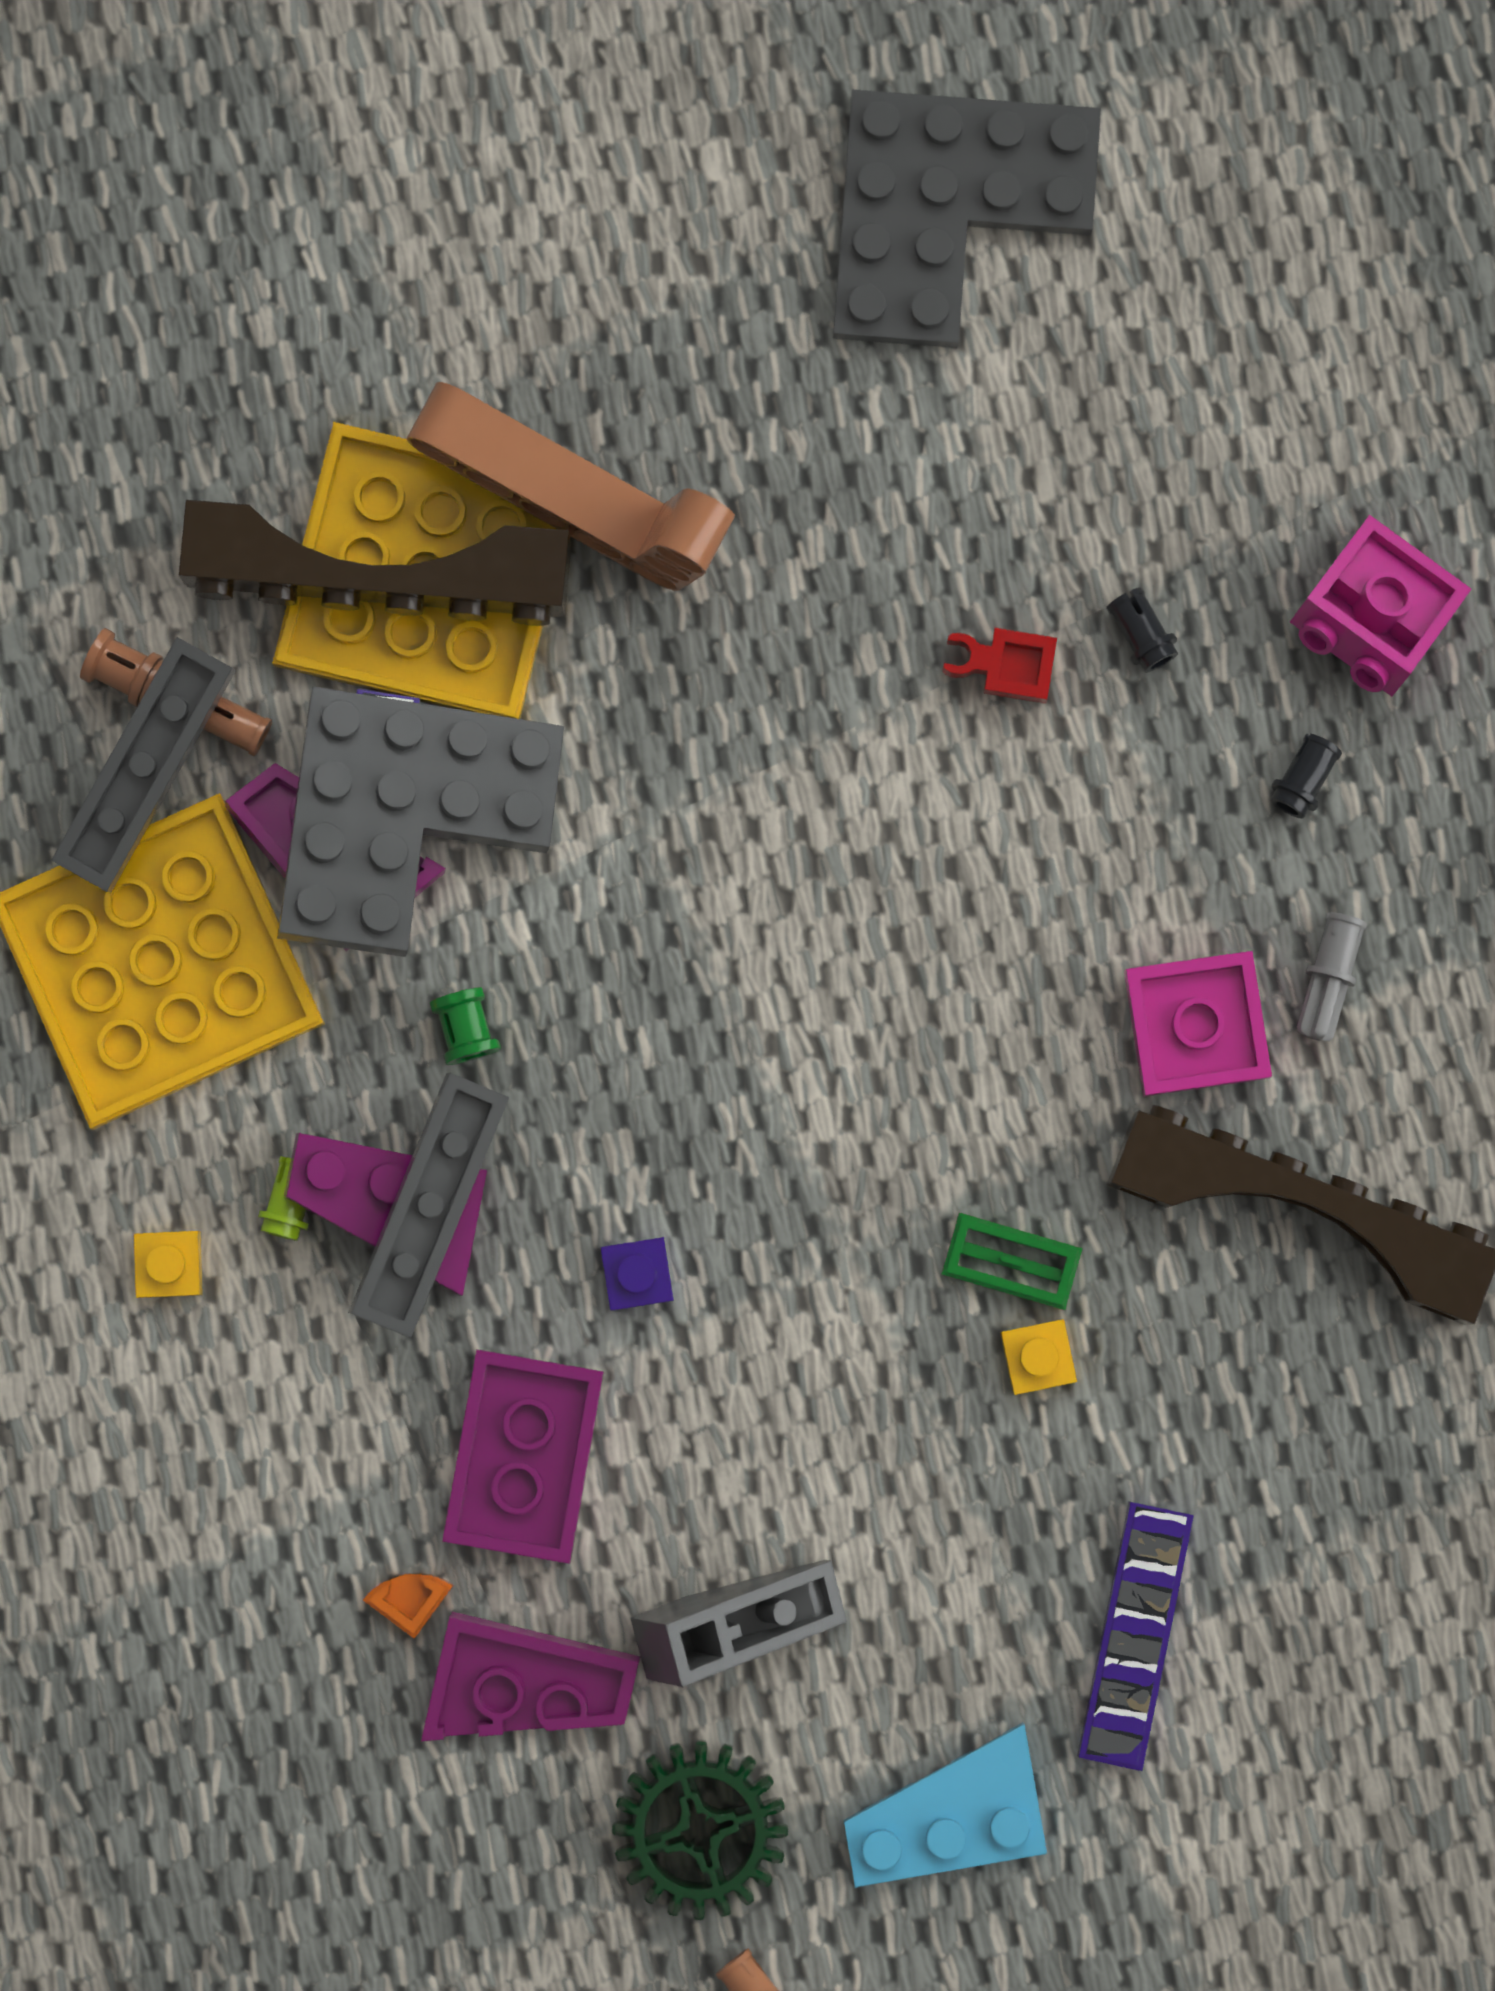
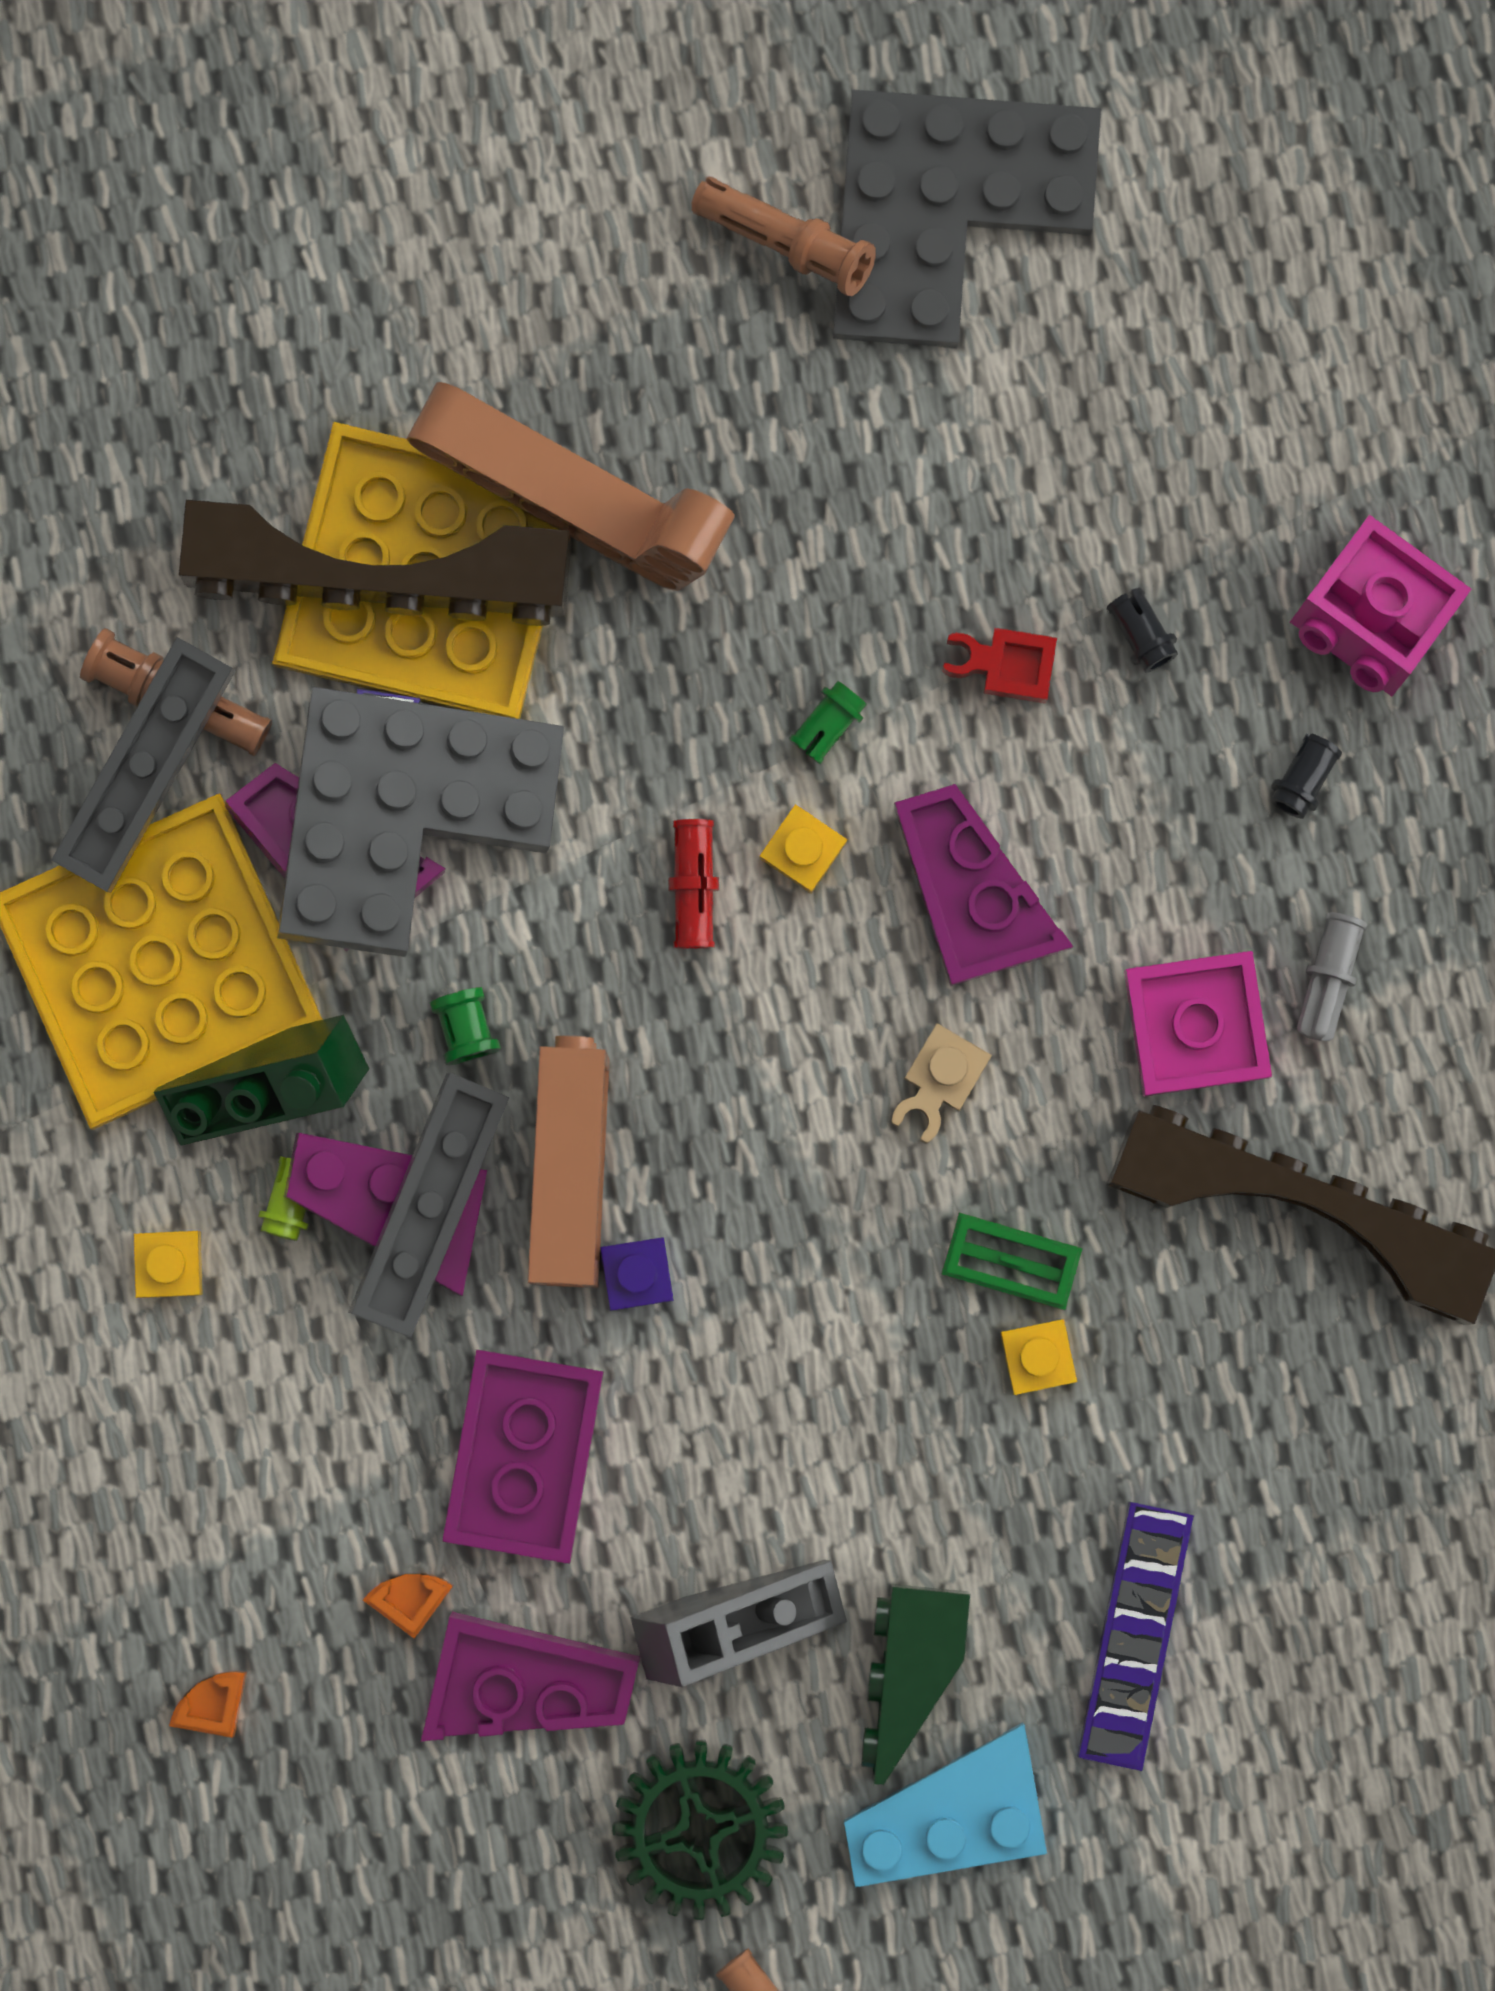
none -> dark green slope [153,1015,370,1146]
none -> orange tile [169,1671,247,1738]
none -> nougat piece [528,1036,610,1288]
none -> red pin [668,819,719,949]
none -> nougat pin [692,176,876,296]
none -> yellow plate [759,804,848,894]
none -> green pin [789,681,867,764]
none -> dark green slope [861,1584,971,1785]
none -> tan plate [891,1023,992,1144]
none -> magenta wing [894,784,1074,987]

